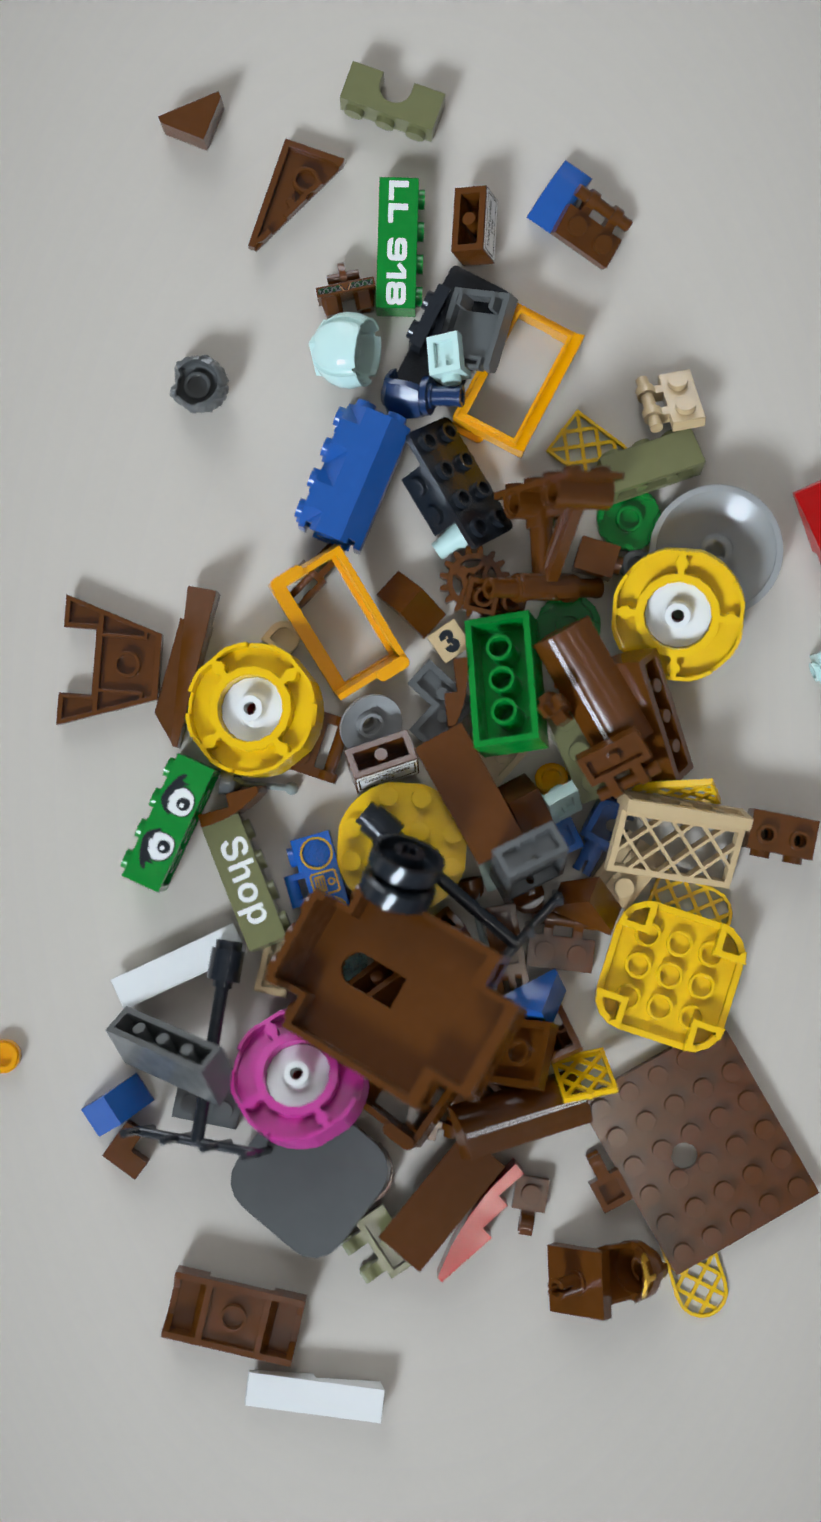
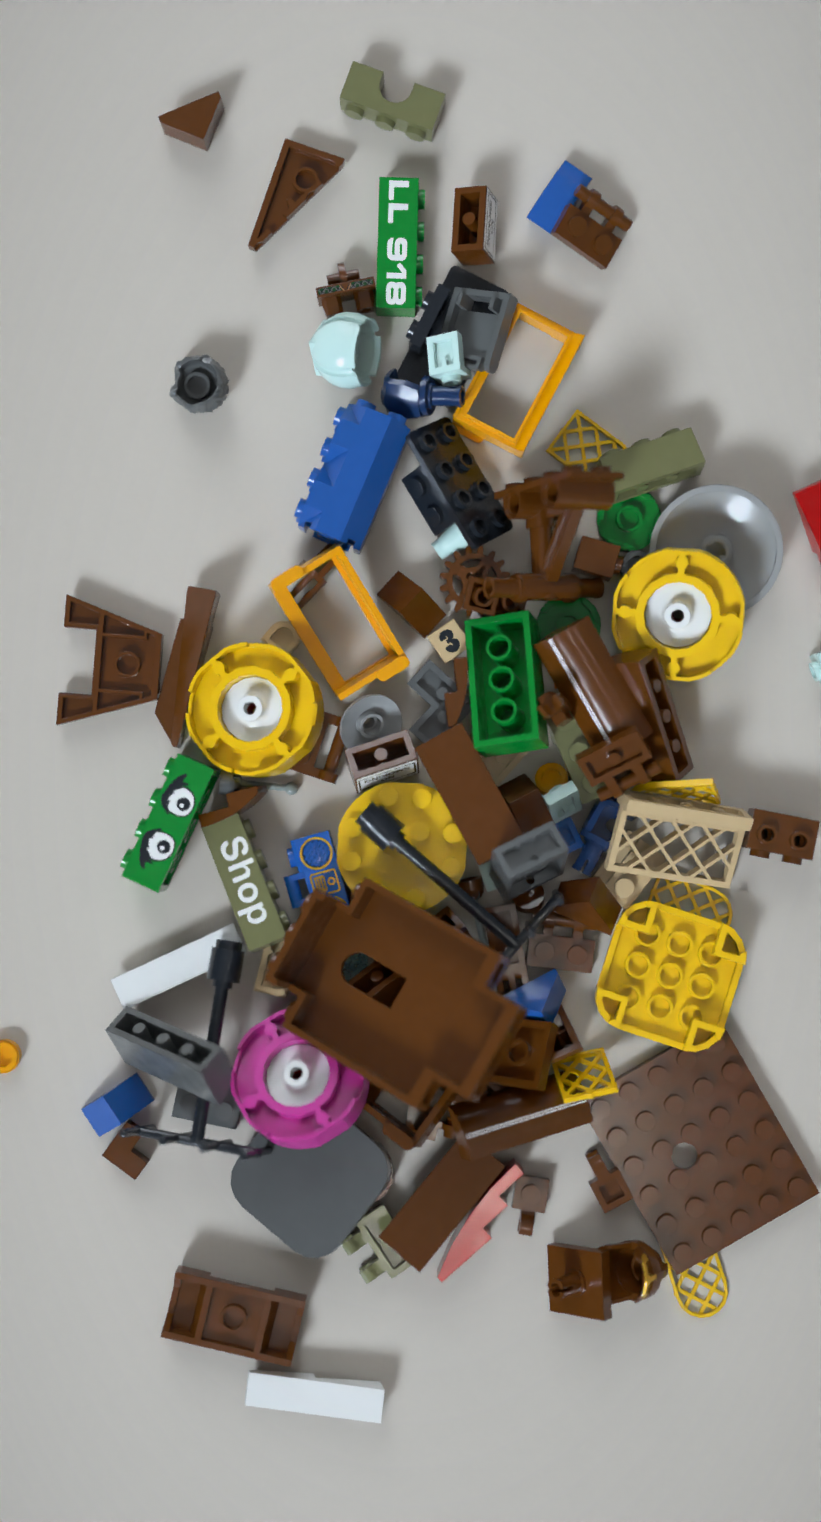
black wheel [359,834,445,915] -> none
tan plate [635,369,706,433] -> none

